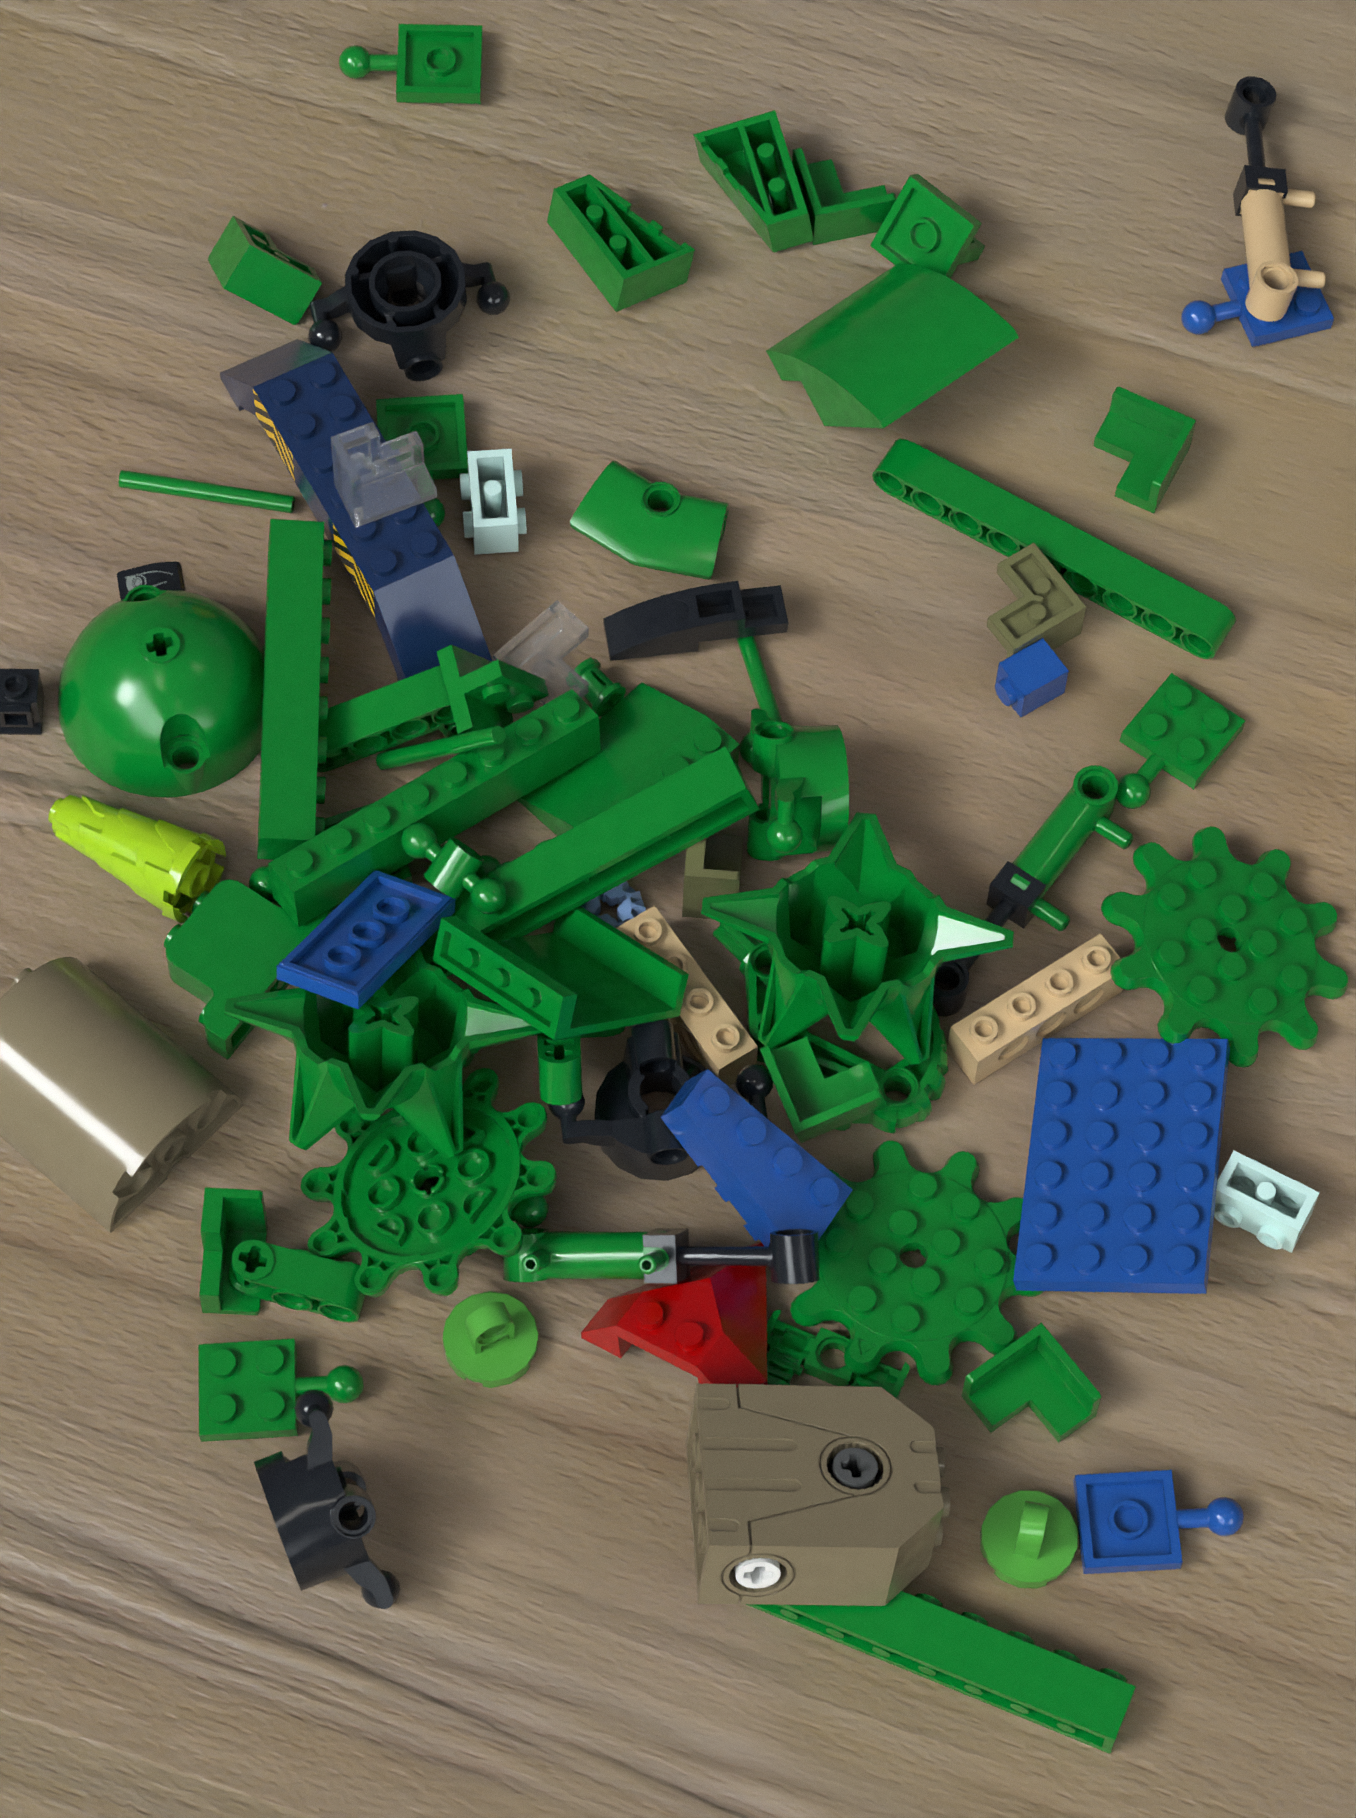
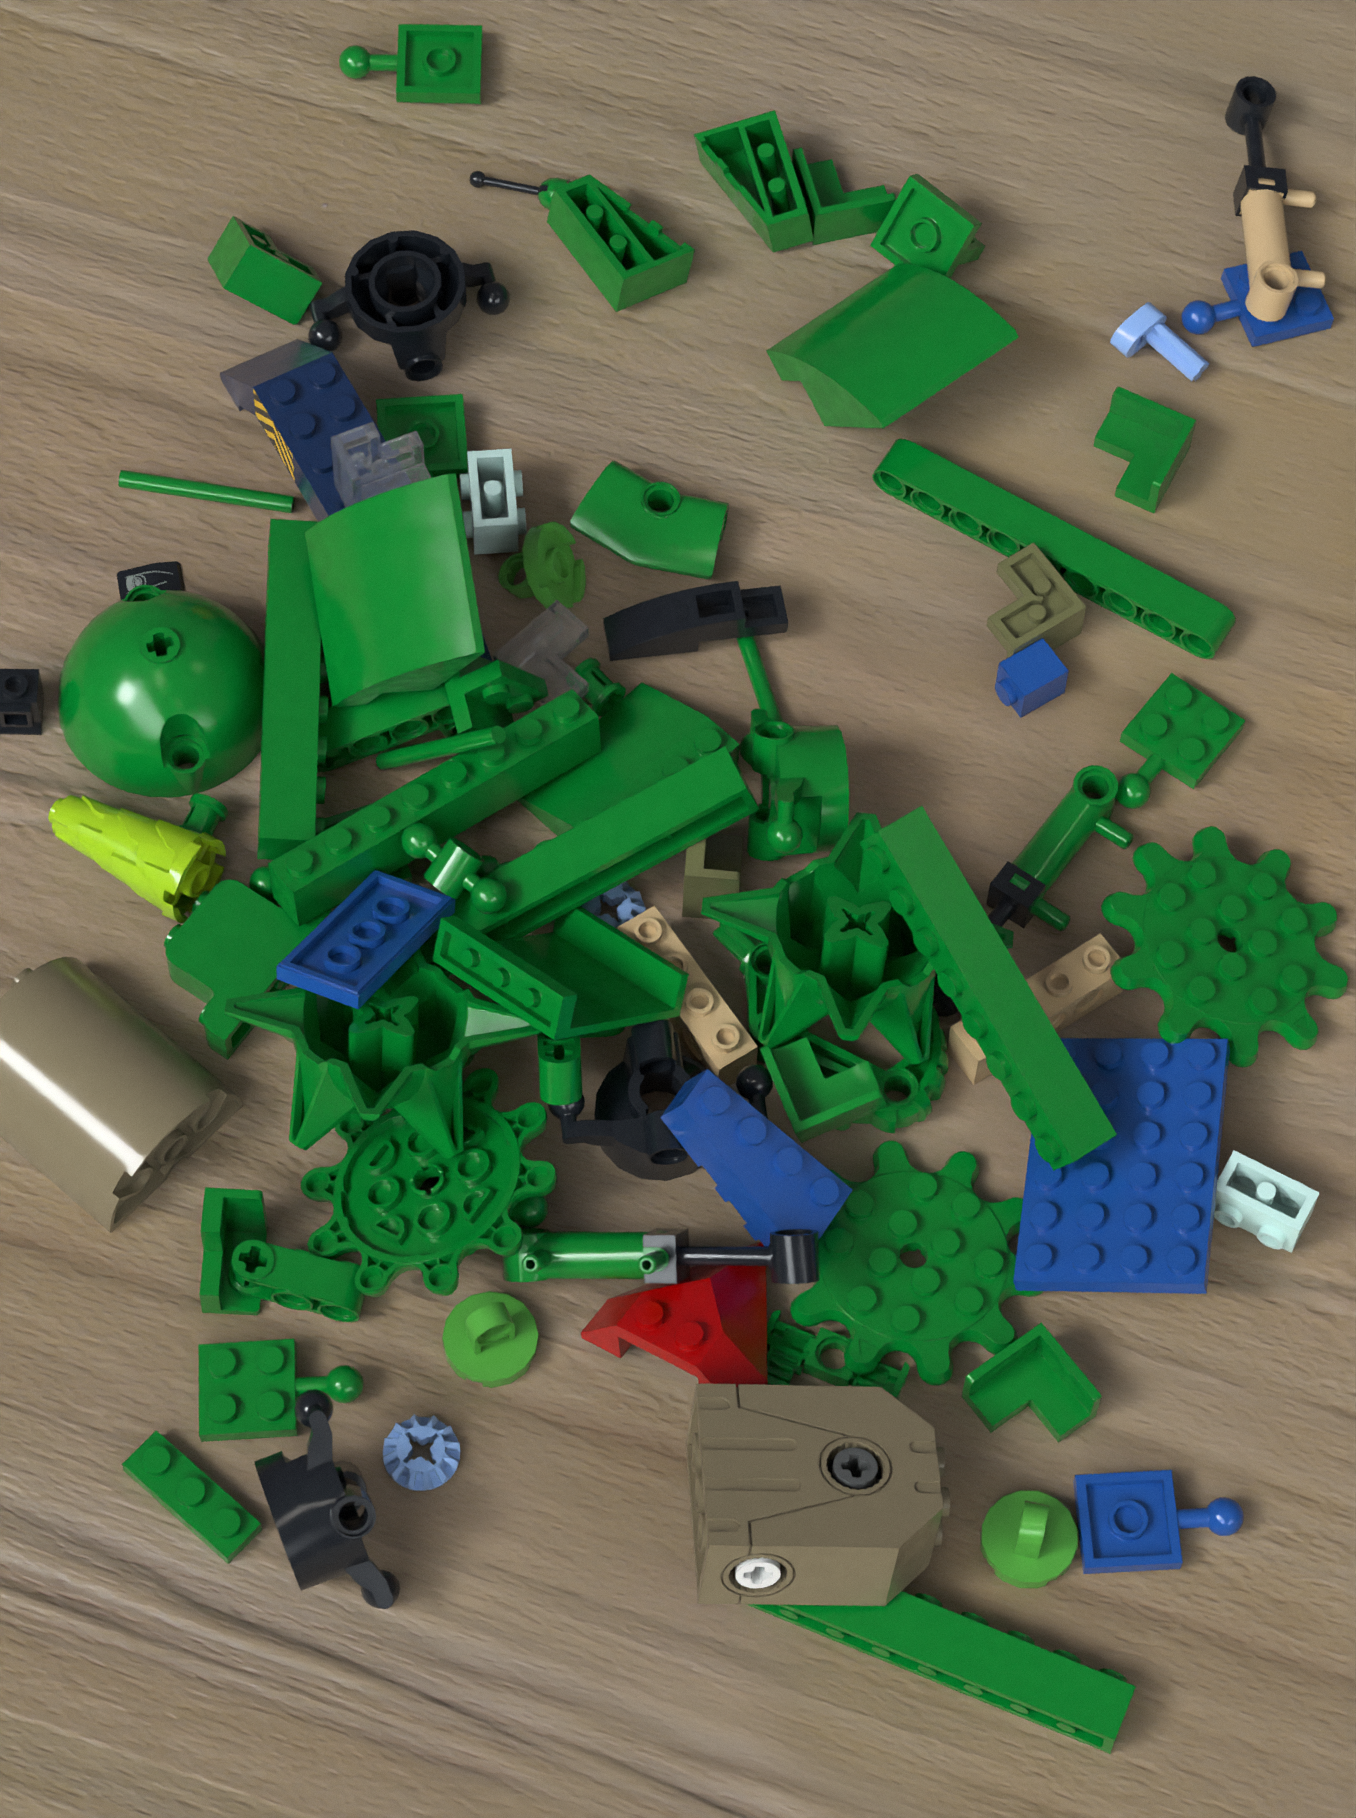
none -> green plate [122,1430,262,1564]
none -> green bush [179,793,229,835]
none -> green slope [305,473,485,707]
none -> light blue gear [383,1414,460,1491]
none -> black hinge [469,171,571,210]
none -> bright green tile [498,521,586,612]
none -> green brick [859,805,1117,1171]
none -> light blue piece [1110,302,1209,382]

